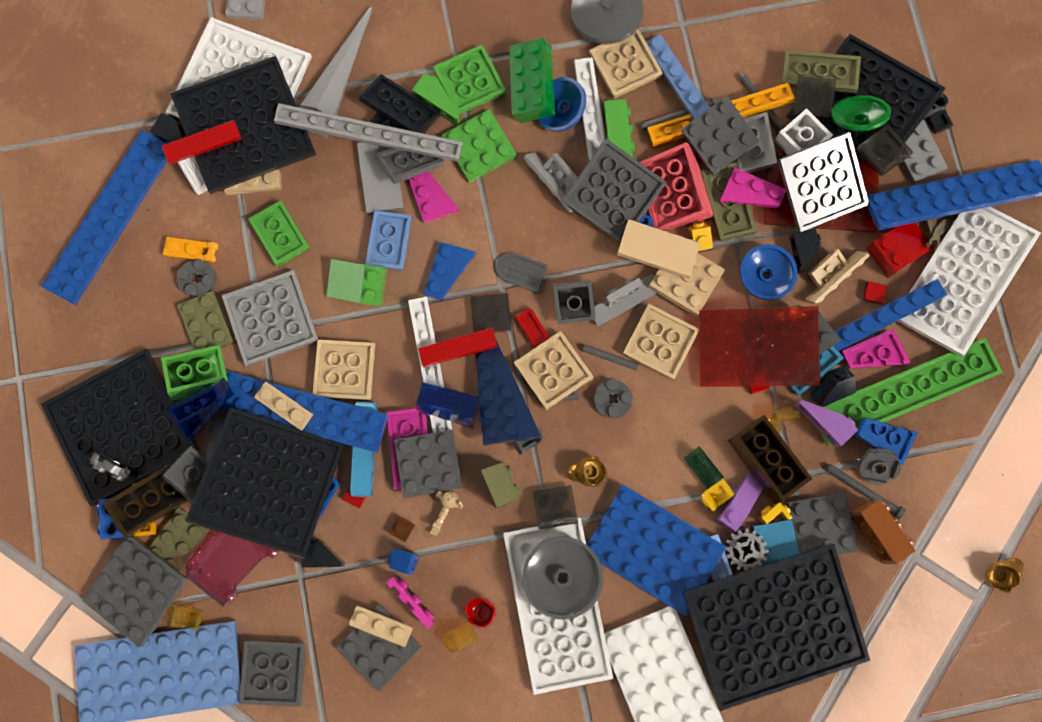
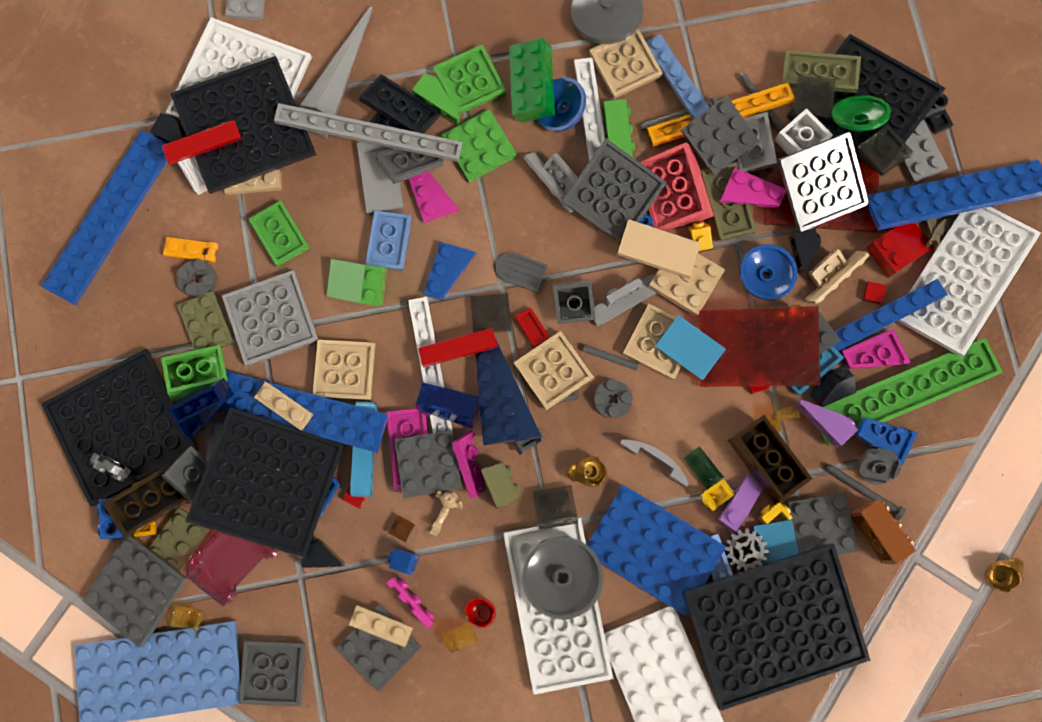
none -> dark pink wing [452,430,485,498]
none -> light grey slope [619,440,689,487]
none -> dark azure tile [656,315,726,380]

